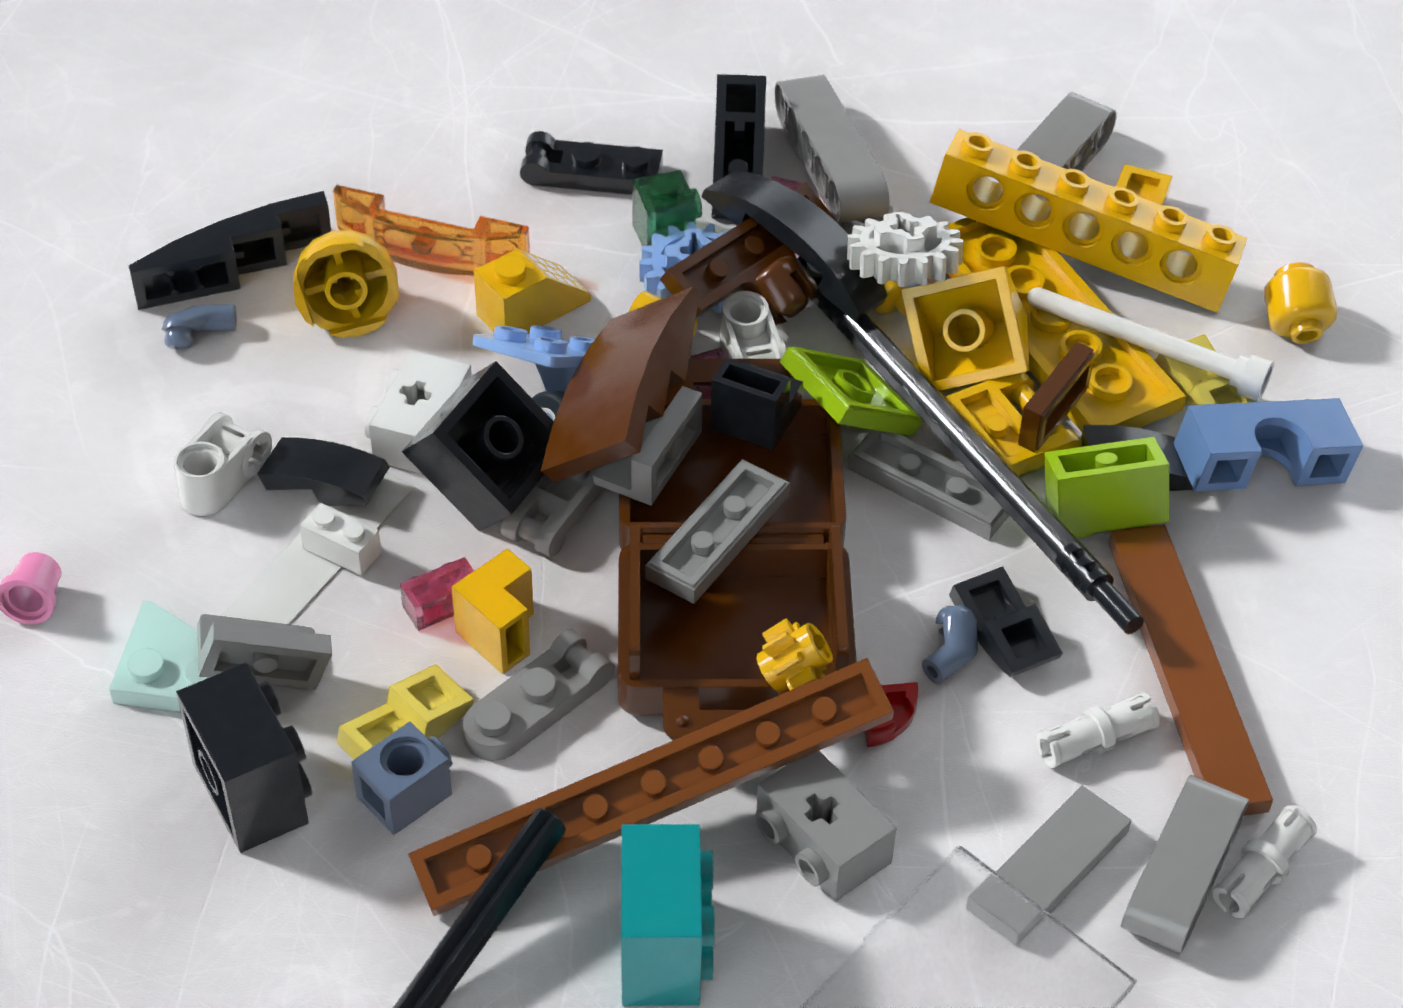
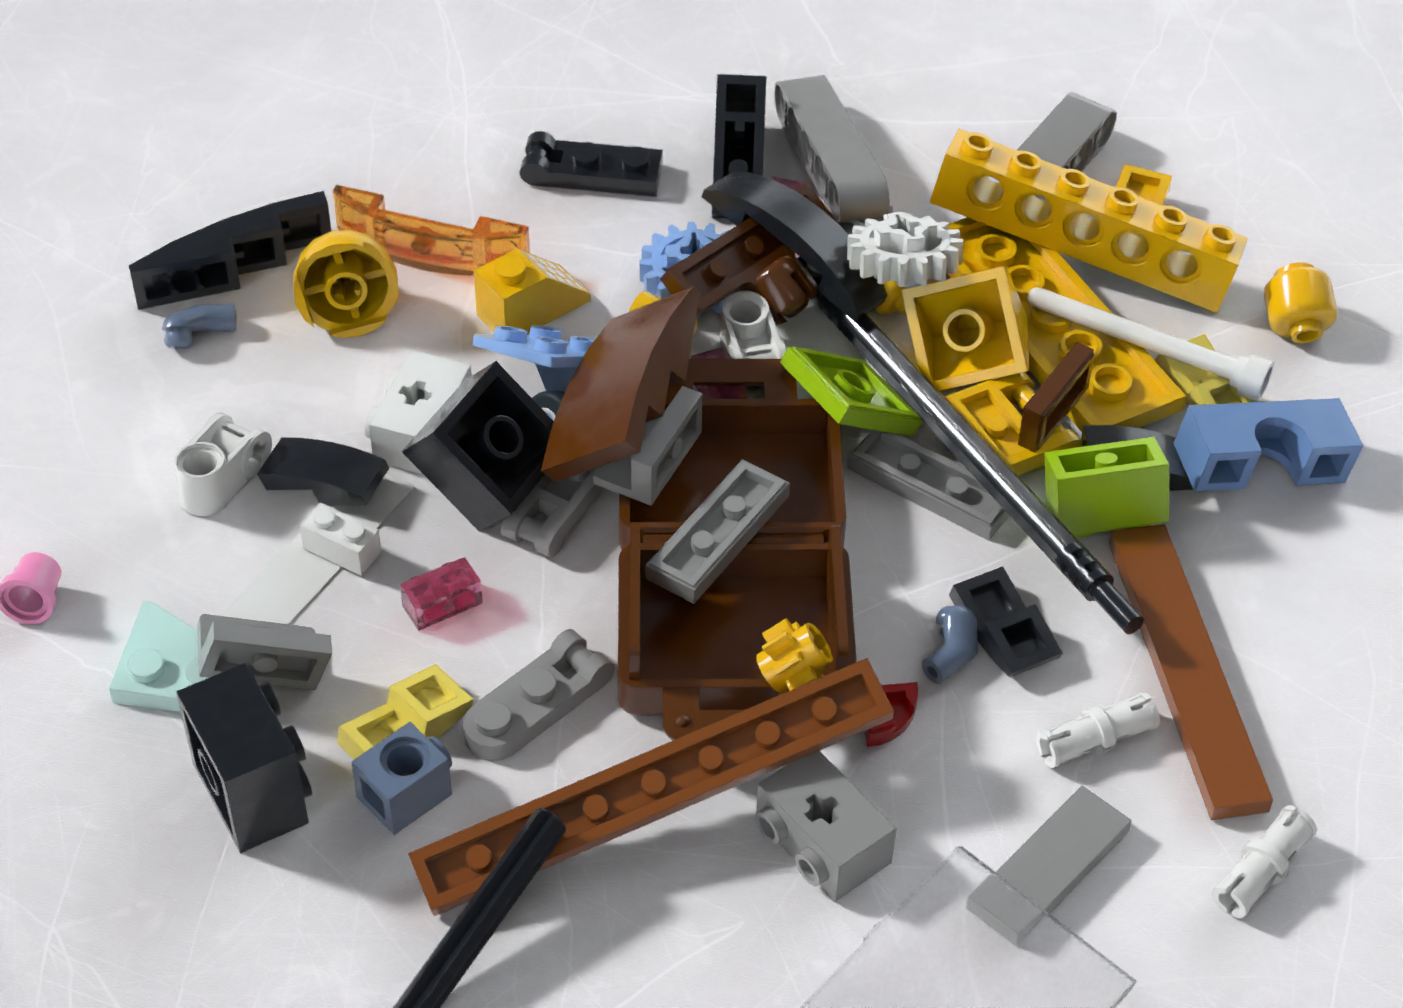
yellow piece [451,548,534,674] -> none
teal brick [621,824,715,1006] -> none
clear green brick [632,170,702,247] -> none
black piece [710,357,803,451] -> none
light grey beam [1121,775,1250,954] -> none

